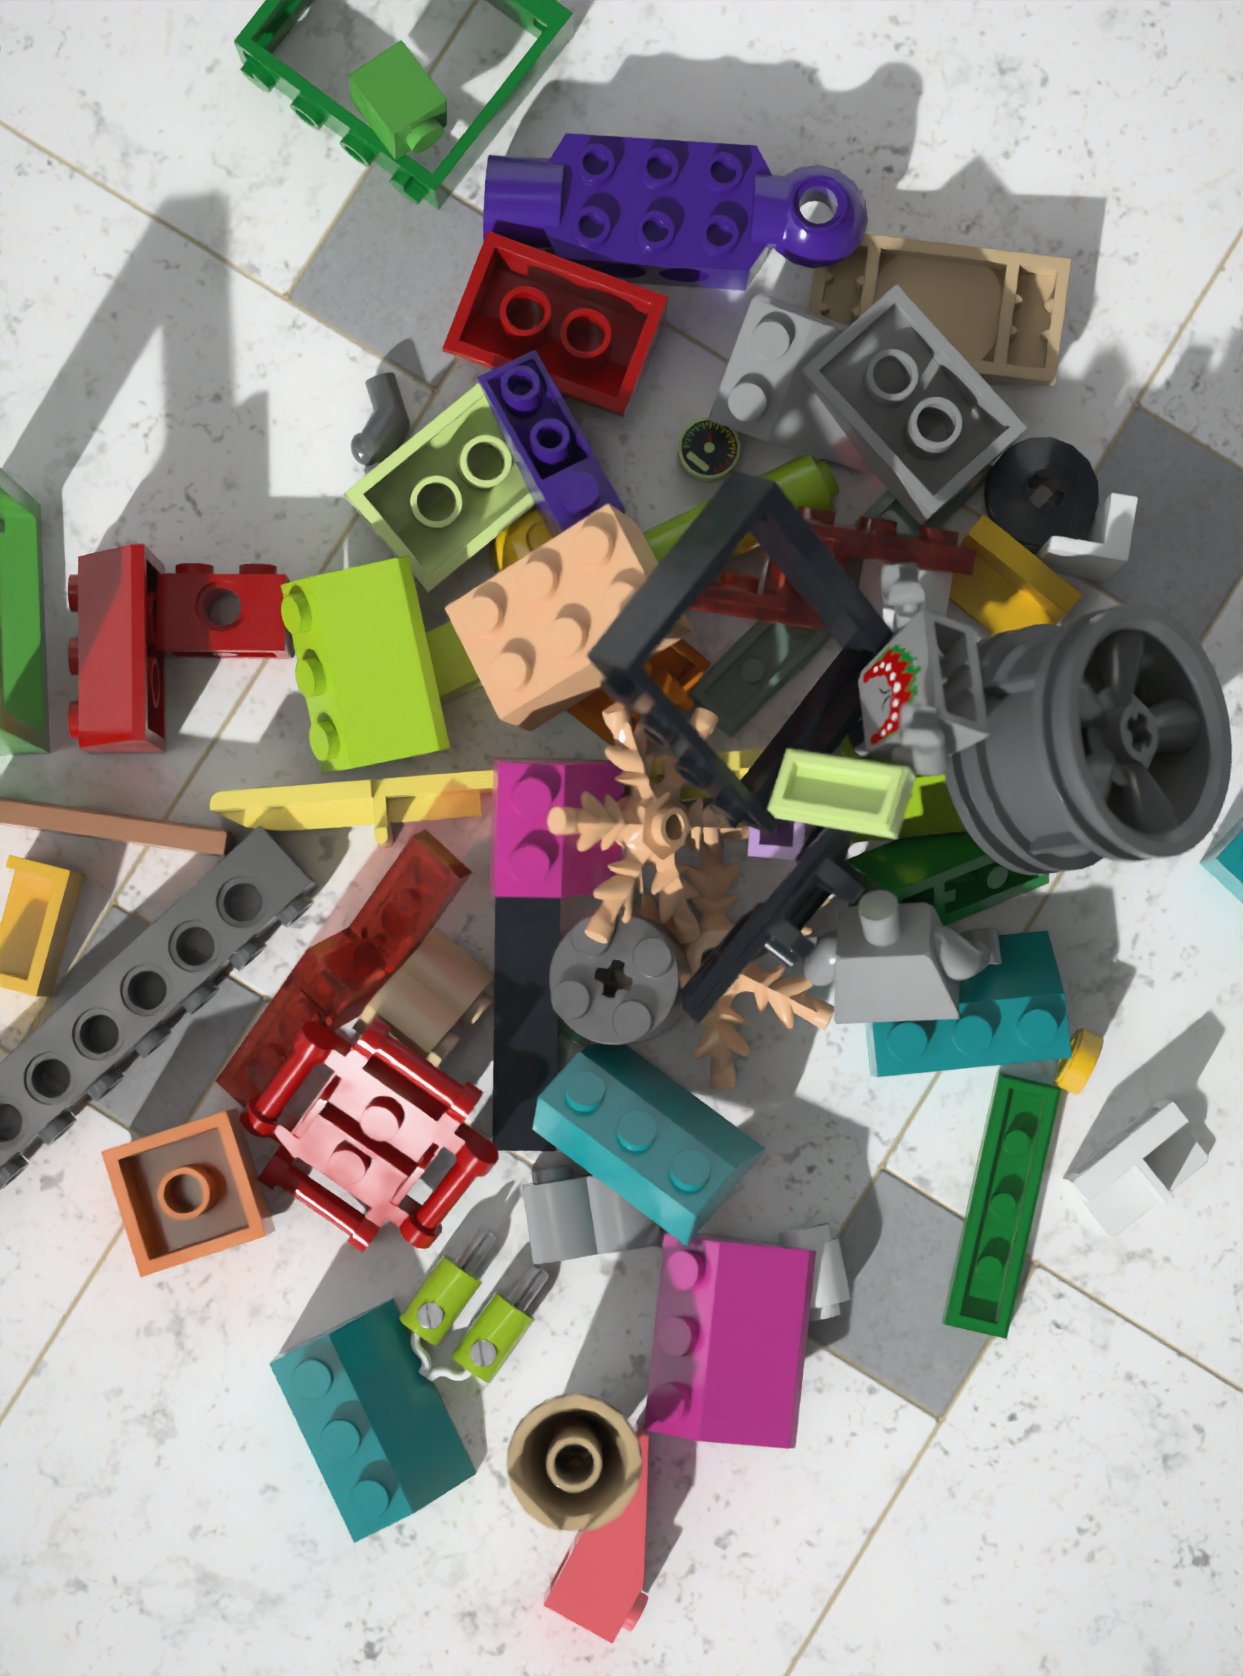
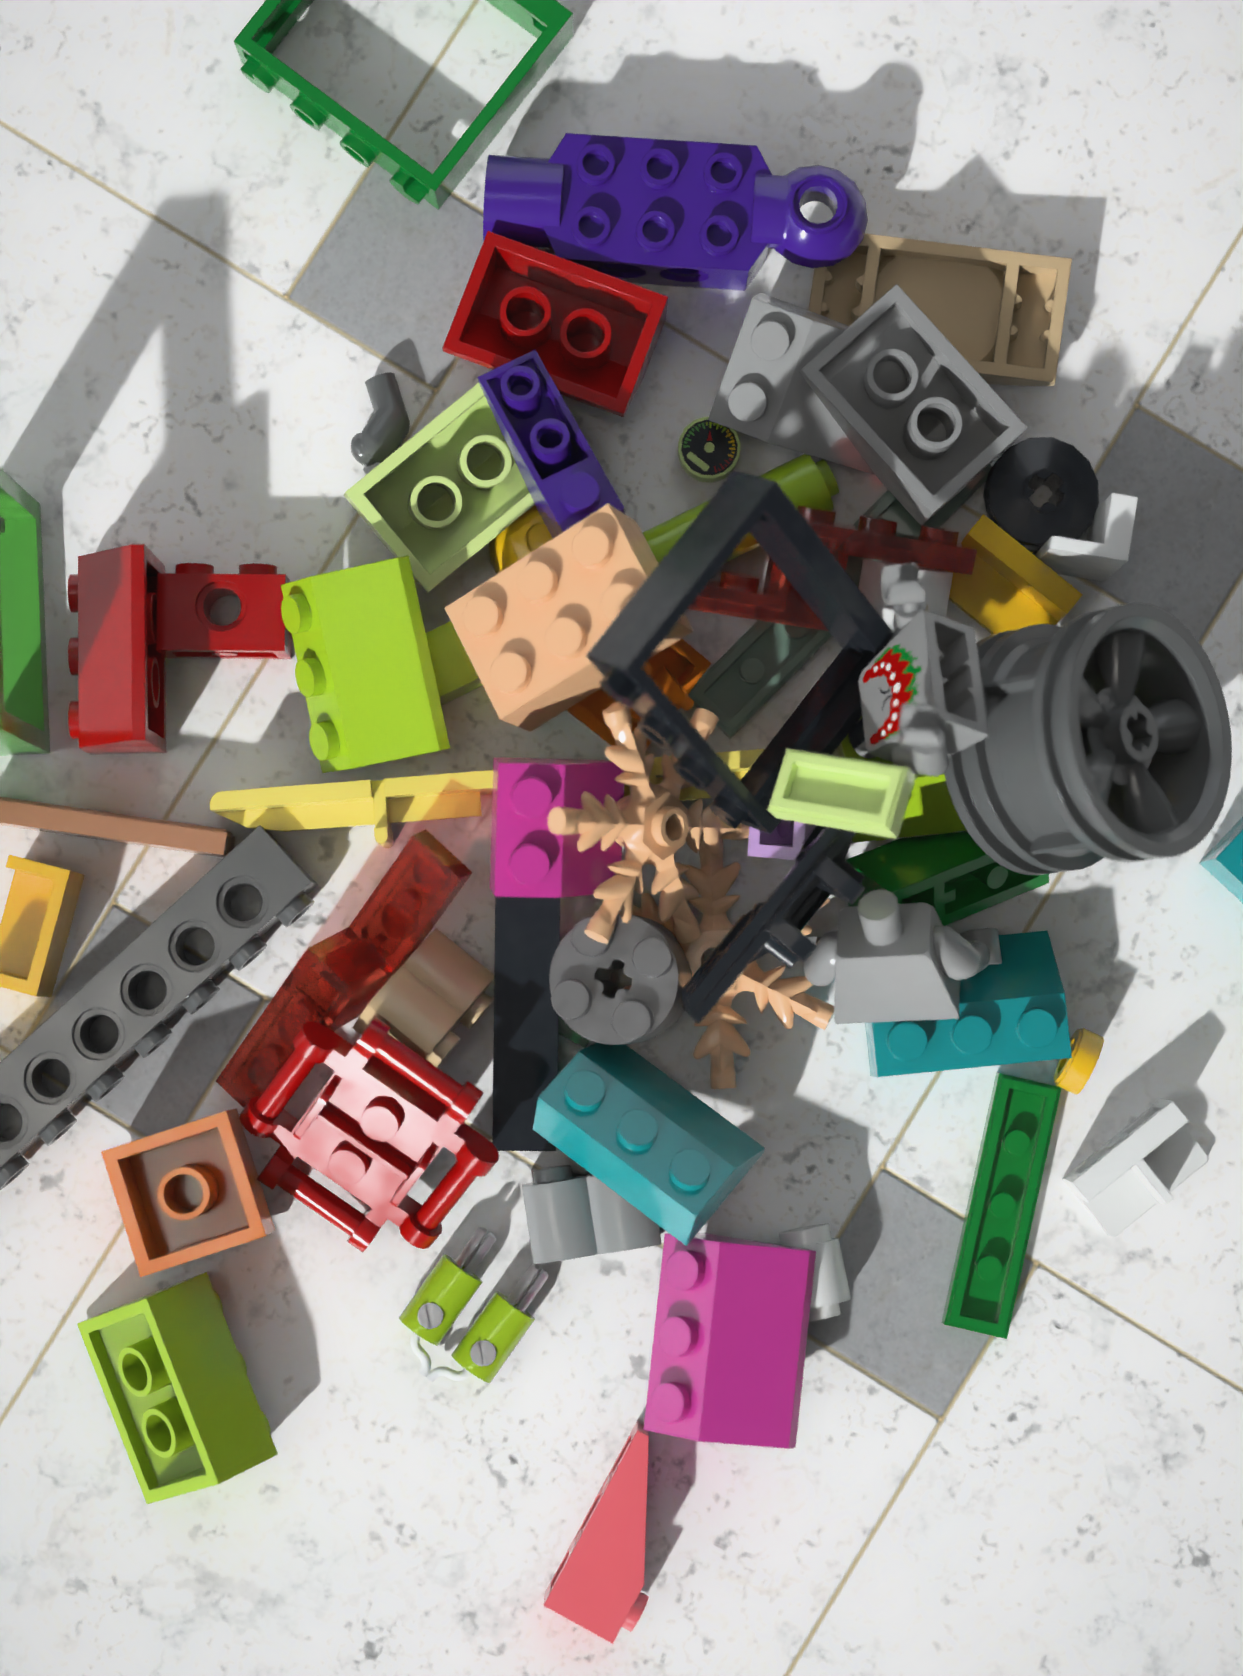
teal slope [269,1298,477,1543] -> none
bright green brick [349,40,447,160] -> none
tan cone [507,1394,642,1531] -> none
none -> lime slope [77,1272,278,1504]

